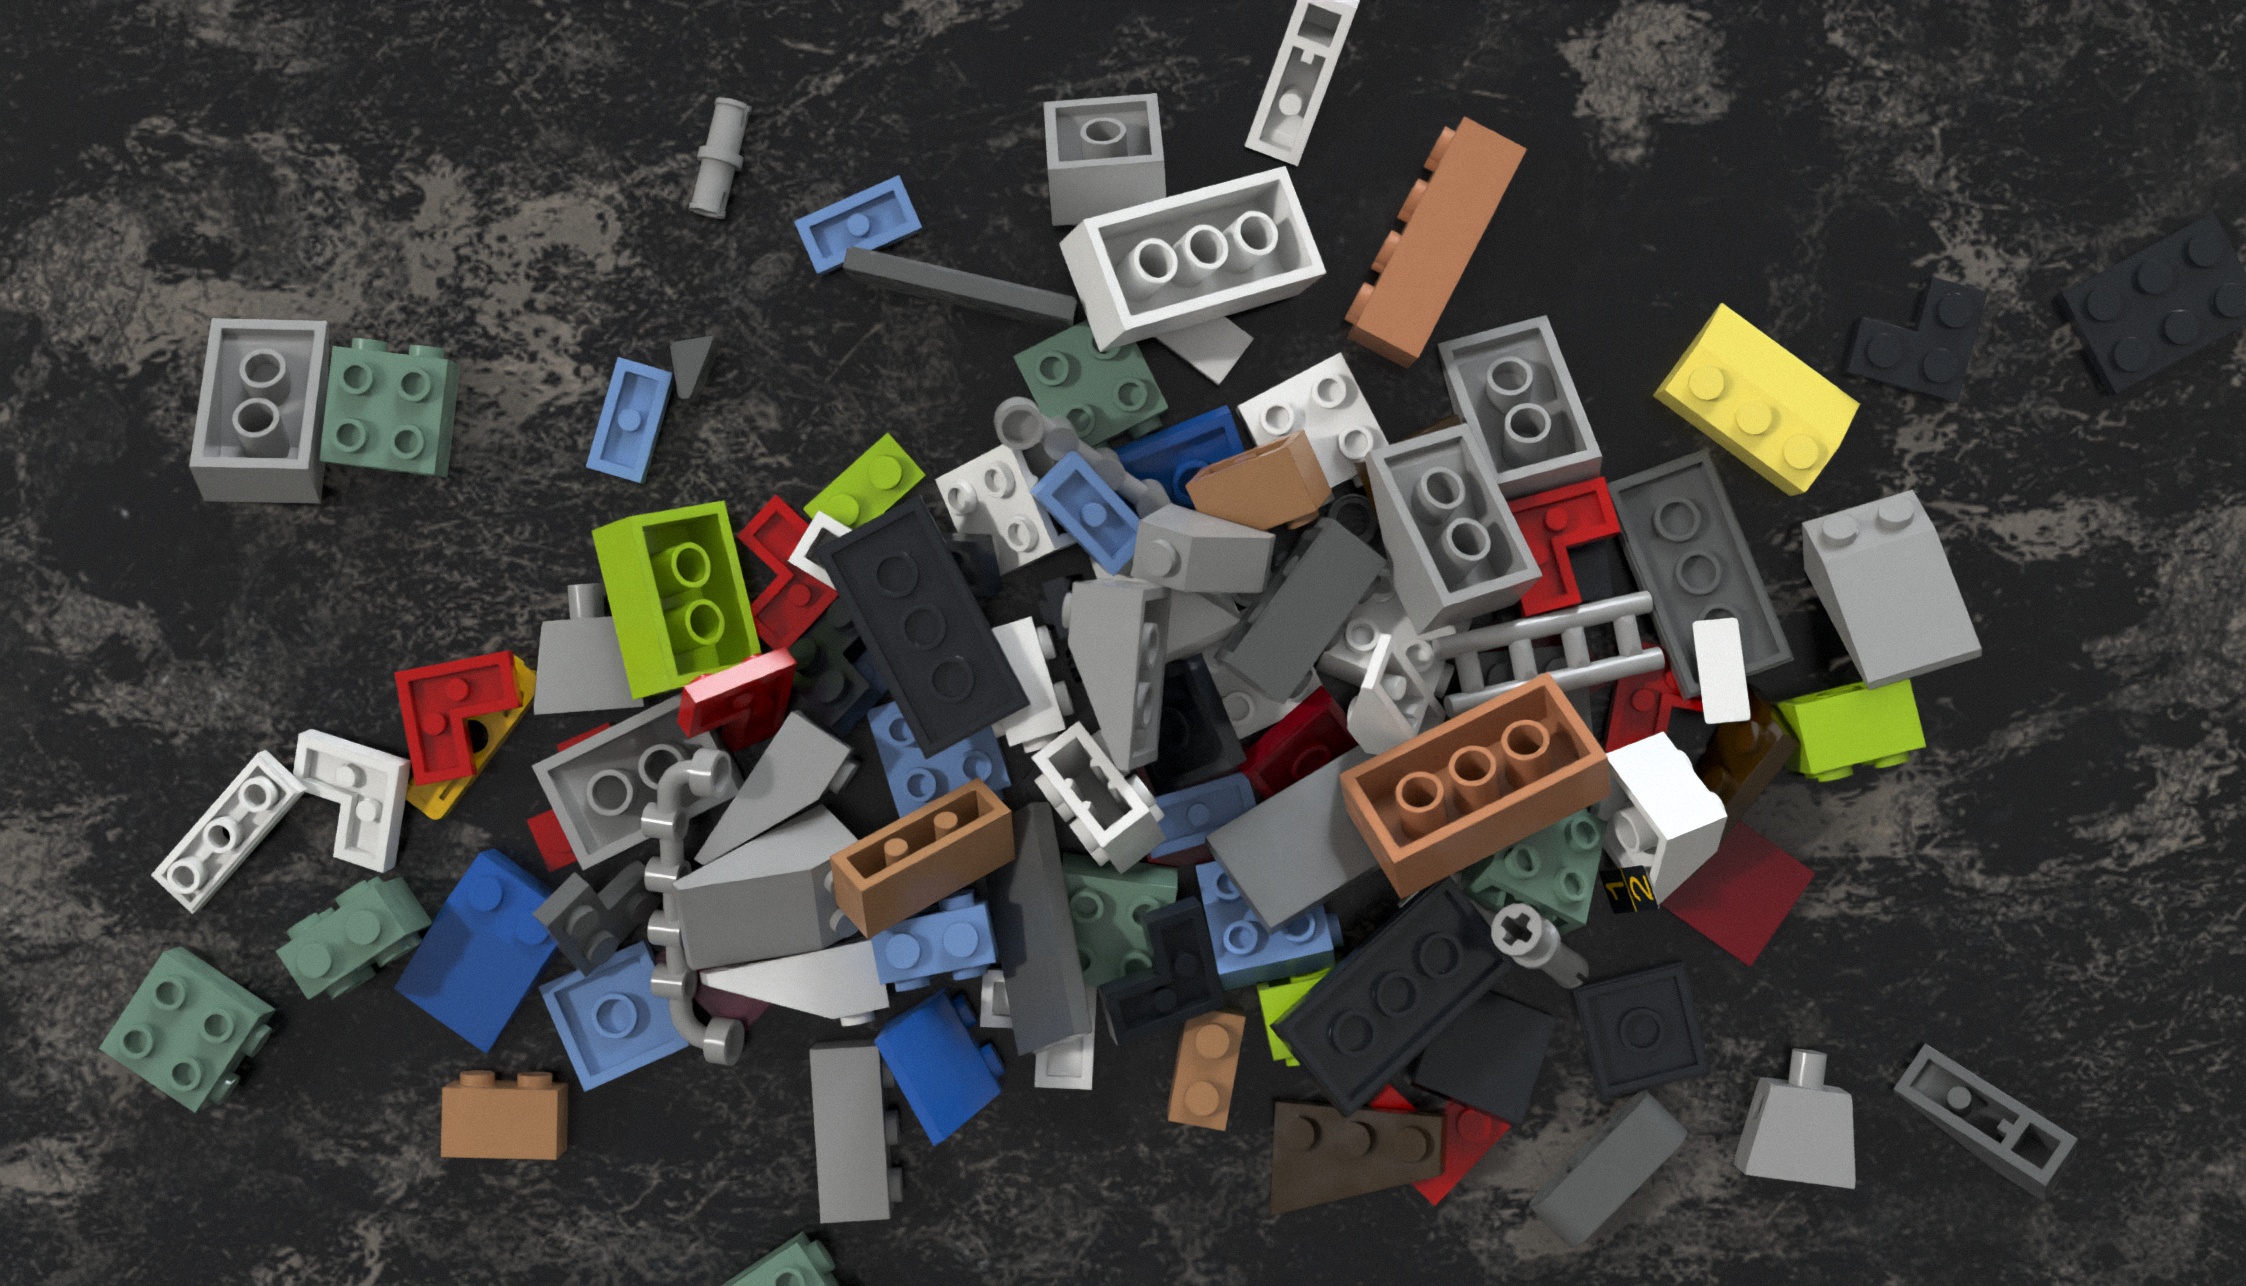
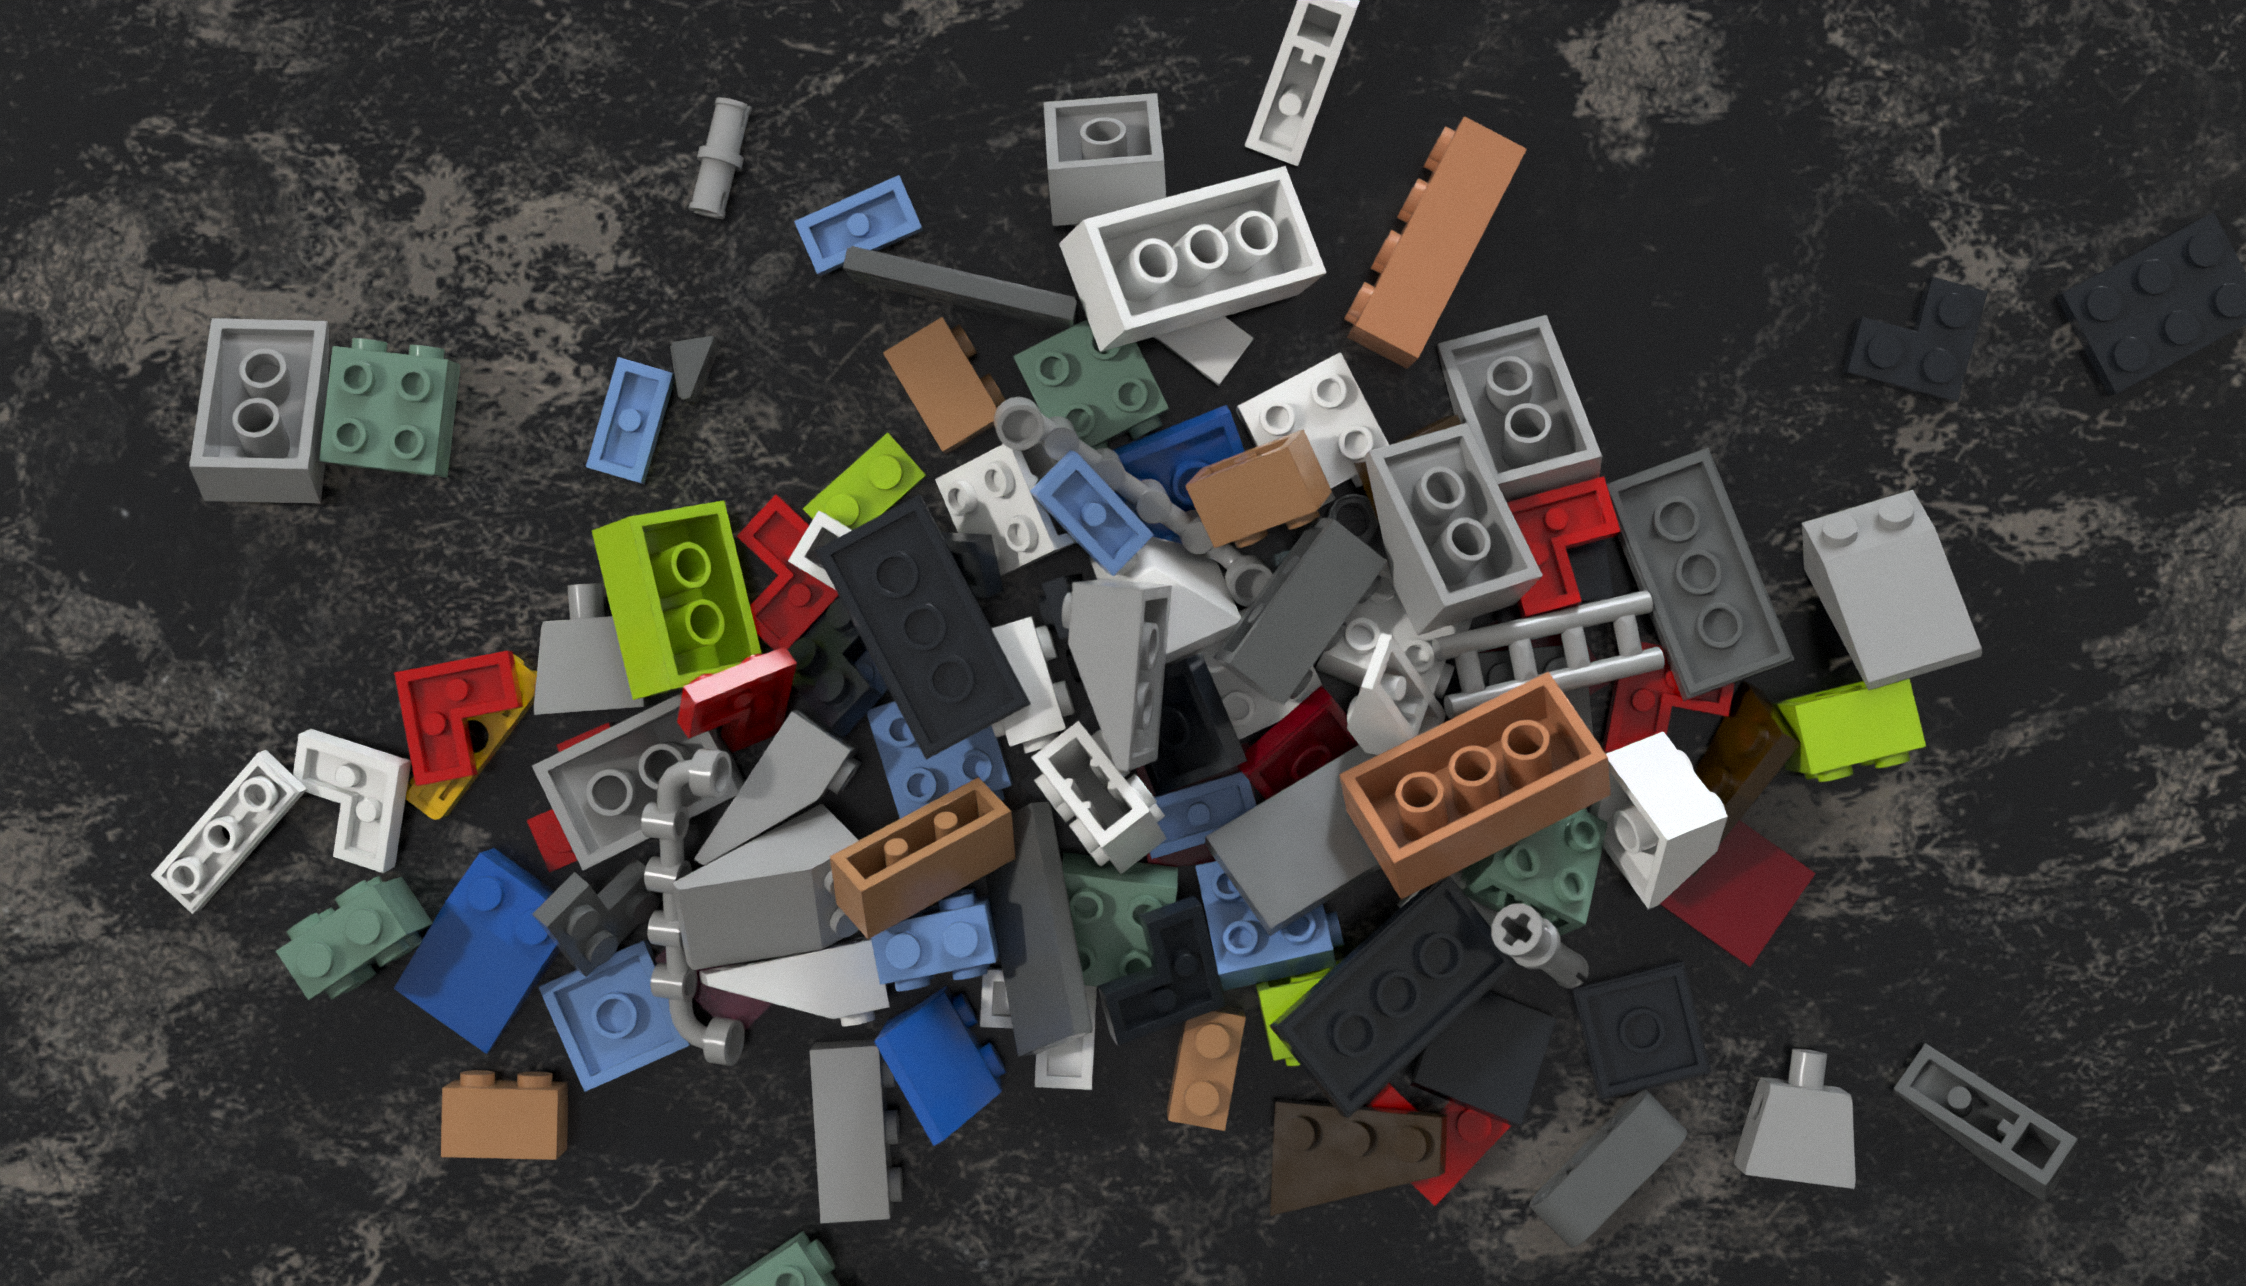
sand green brick [99,946,276,1113] -> none
light grey slope [1131,503,1276,593] -> none
black sticker [1599,865,1659,914] -> none
light yellow slope [1653,303,1860,496] -> none
white sticker [1692,618,1751,724] -> none
none -> medium nougat brick [883,317,1005,455]

